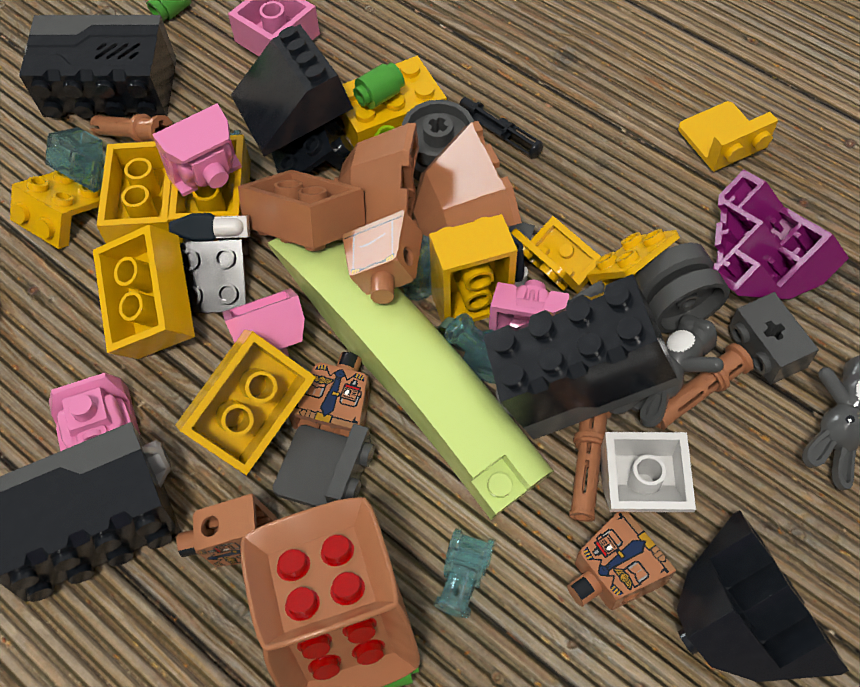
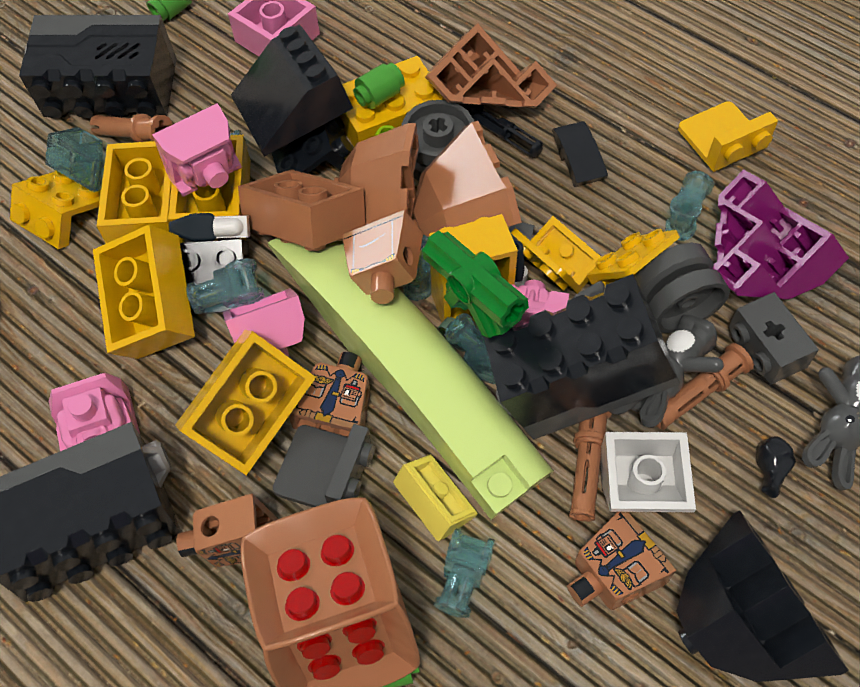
none -> clear light blue connector [186,258,265,315]
none -> light yellow slope [393,454,478,541]
none -> green piece [422,230,529,338]
none -> nougat brick [425,23,557,108]
none -> black slope [552,121,608,187]
none -> clear light blue connector [665,171,714,241]
none -> black animal [756,436,796,498]

